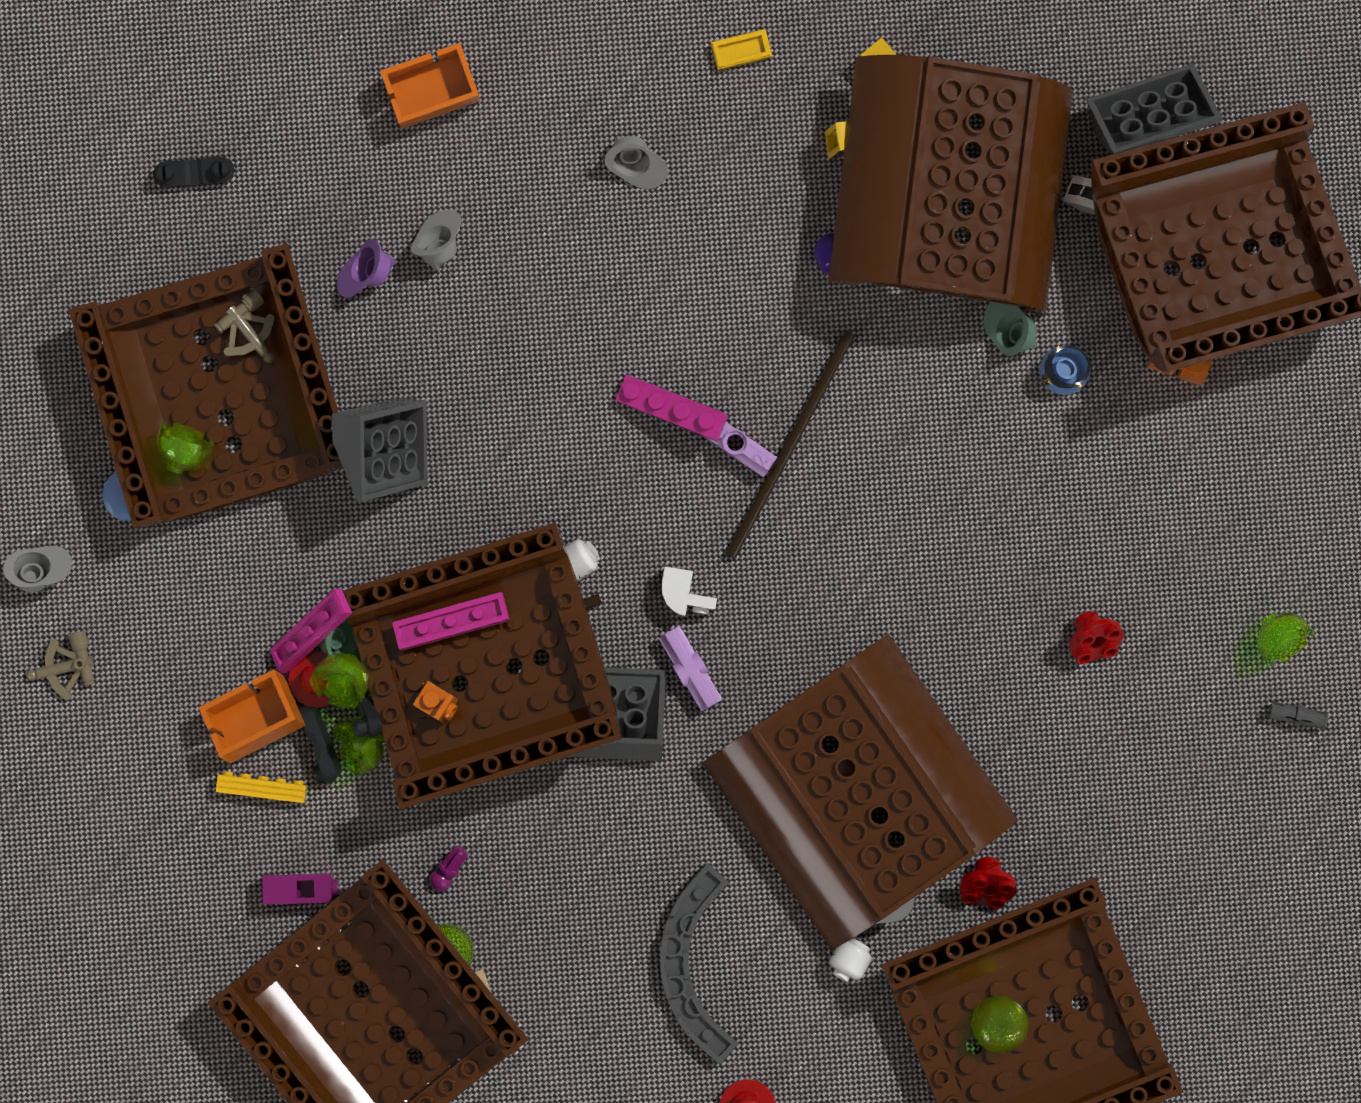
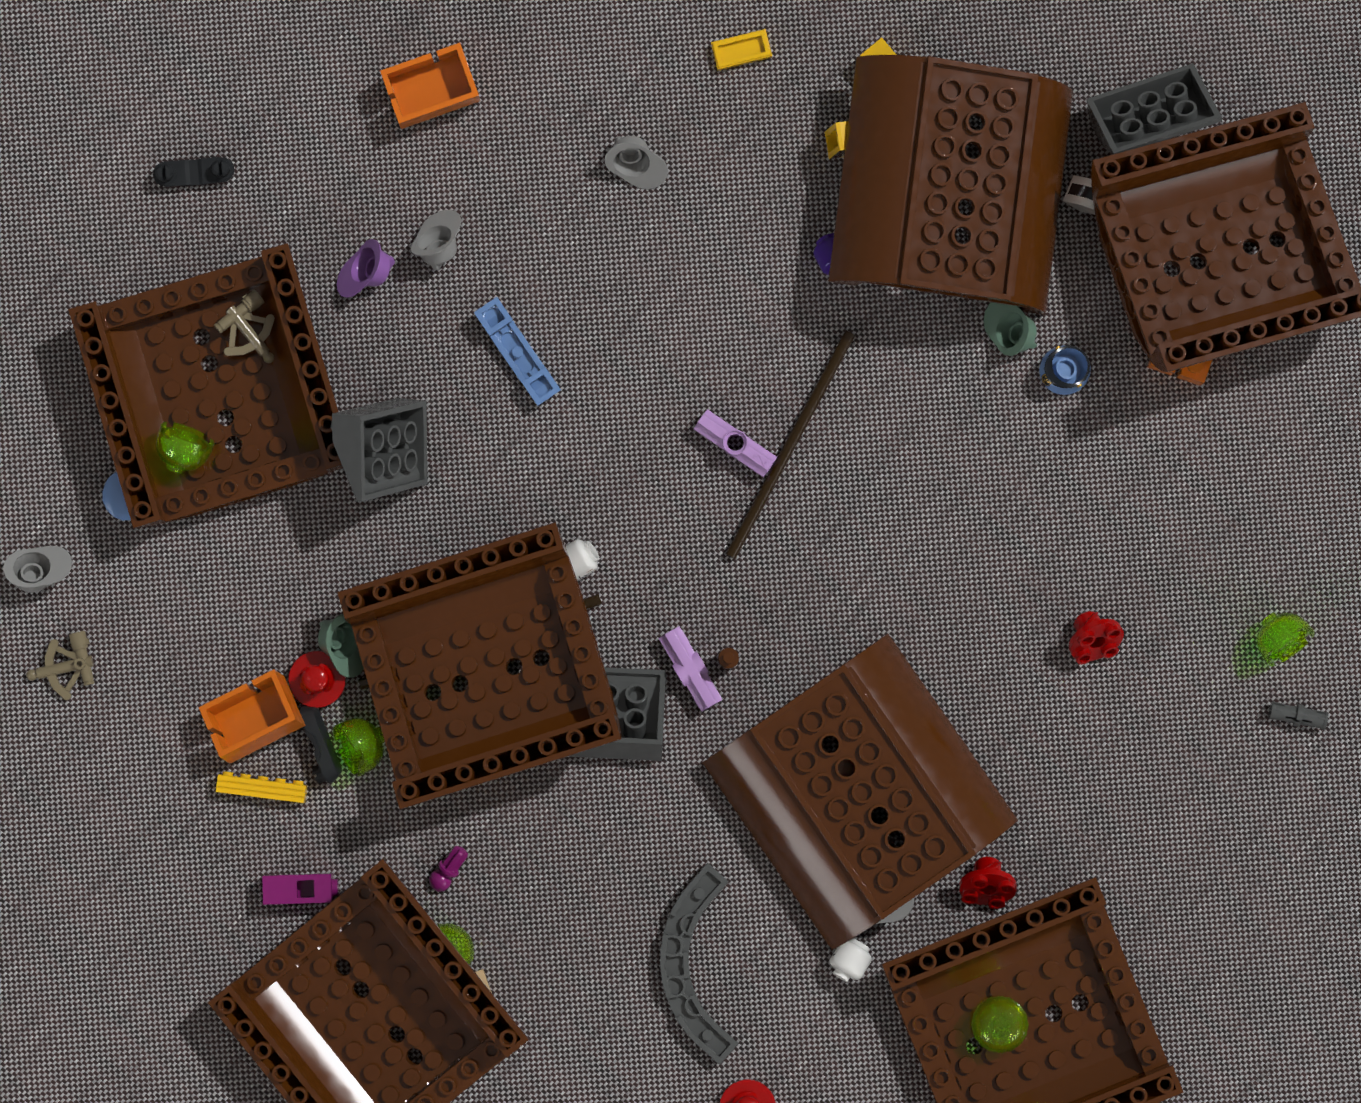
dark pink tile [269,589,352,674] -> none
clear neon green cylinder [310,653,369,708] -> none
black piece [338,683,382,739] -> none
dark pink plate [392,592,510,651] -> none
orange bracket [413,681,458,724] -> none
dark pink plate [615,374,728,442] -> none
white brick [662,567,717,617] -> none
none -> medium blue slope [474,297,561,406]
none -> reddish brown cylinder [718,648,739,670]

